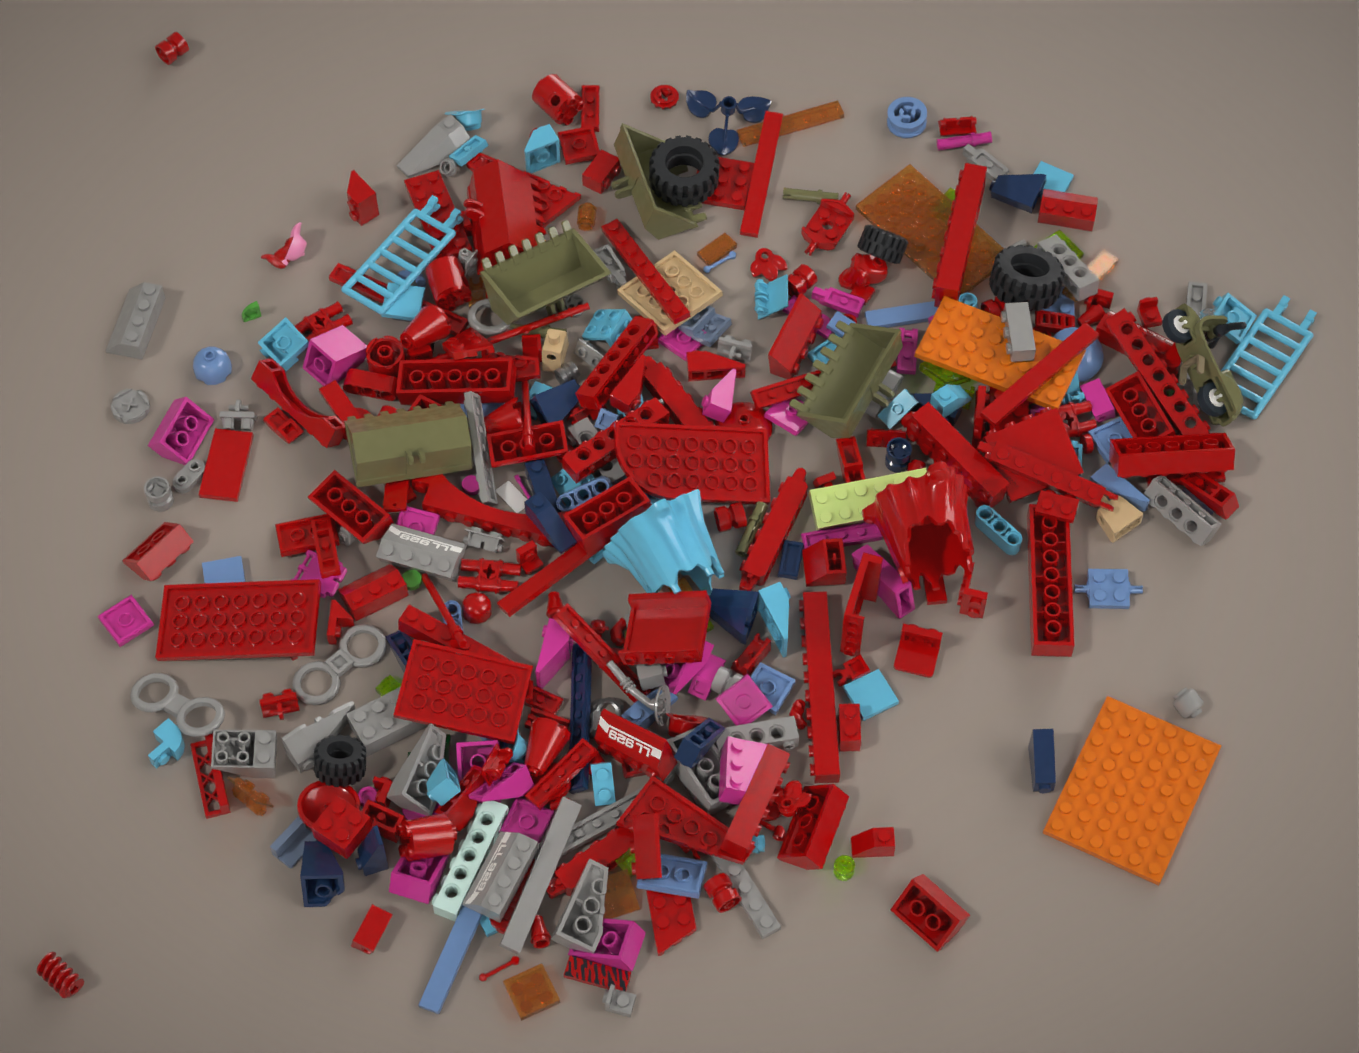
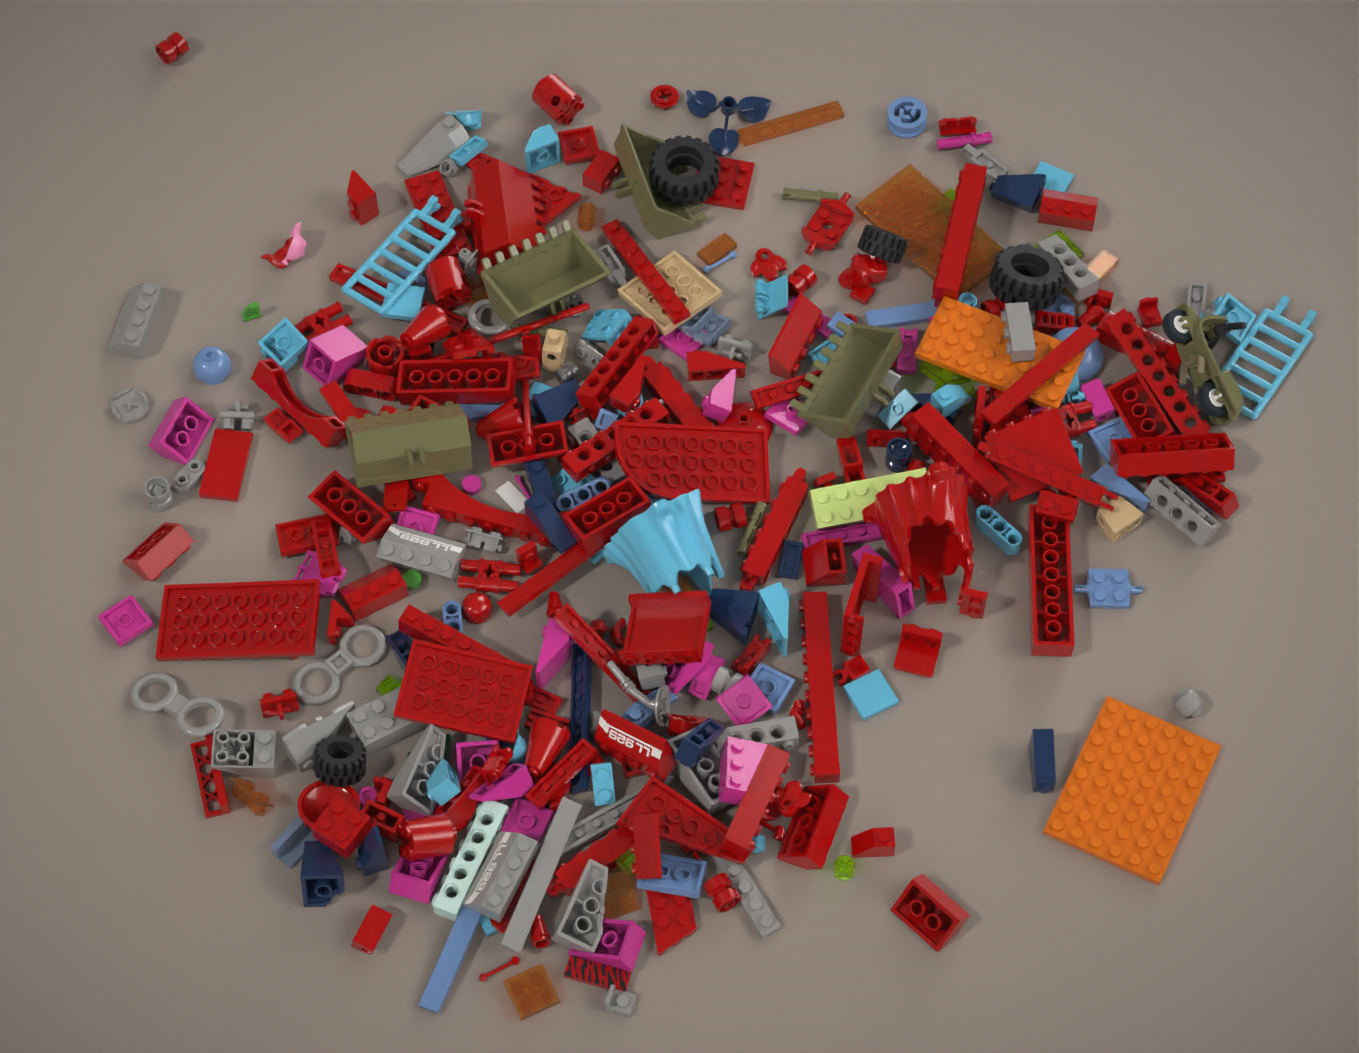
red piece [36,952,84,998] -> none
medium azure brick [148,718,185,769] -> none
medium blue tile [202,556,246,583] -> none
red bar [421,573,467,647] -> none
light grey plate [464,391,498,507] -> none
red tile [581,85,600,132] -> none
flat silver piece [591,697,624,716] -> none
red tile [740,111,783,238] -> none
dark pink hinge [811,287,865,318] -> none
red brick [838,704,861,751] -> none
red tile [1080,434,1094,454] -> none

